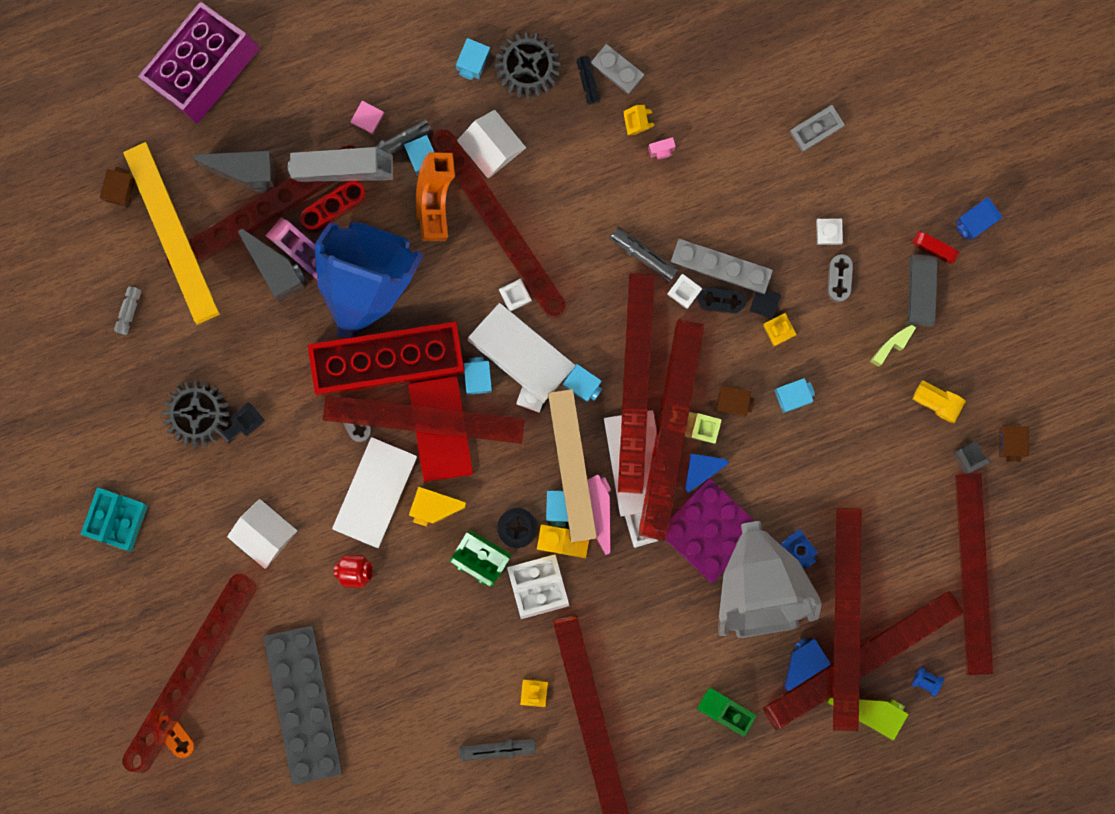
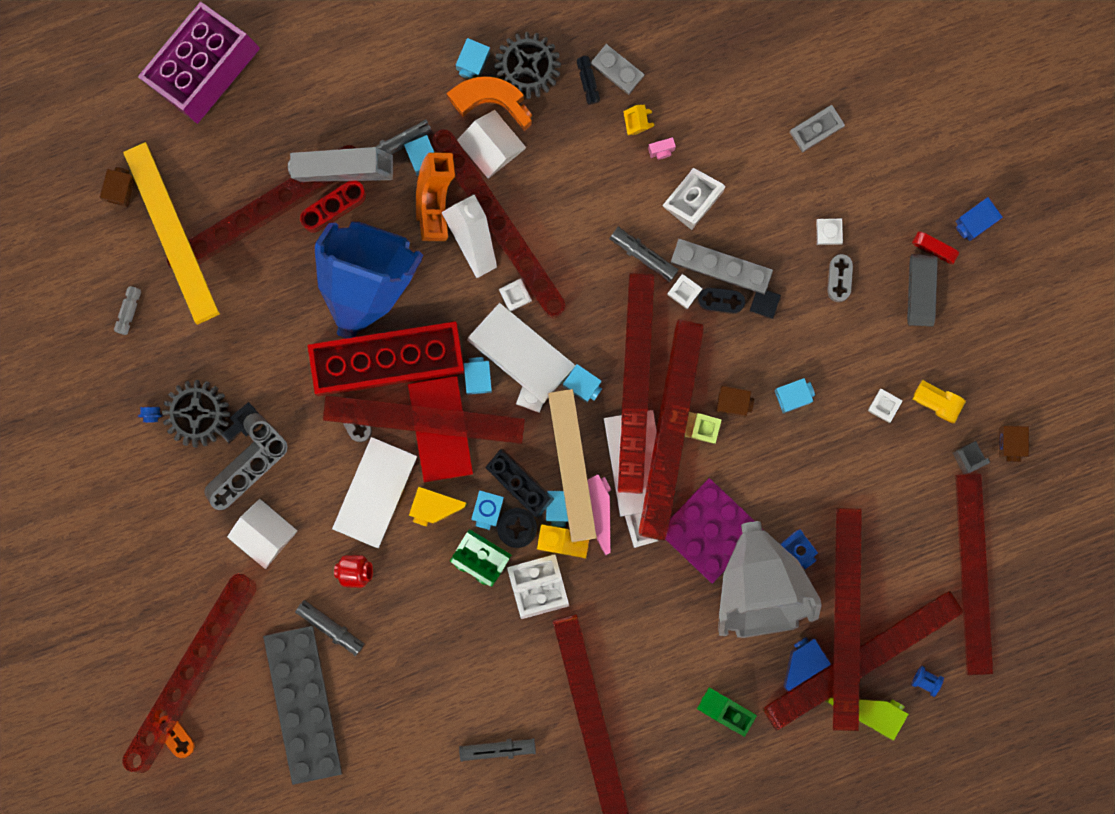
teal slope [80,487,148,552] -> none
dark grey slope [194,151,276,194] -> none
dark grey slope [238,229,306,302] -> none
bright pink slope [265,217,317,279] -> none
bright pink tile [351,101,384,135] -> none
yellow tile [520,679,548,707] -> none
blue slope [684,454,729,493] -> none
yellow tile [763,313,797,347] -> none
yellowish green slope [870,325,916,367] -> none
none -> blue plate [138,407,163,422]
none -> dark grey beam [204,413,288,510]
none -> dark grey pin [295,600,365,657]
none -> white slope [441,195,497,278]
none -> orange arch [446,77,532,131]
none -> medium azure brick [471,490,504,530]
none -> black tile [485,449,554,518]
none -> white slope [662,168,725,230]
none -> white plate [868,389,902,423]

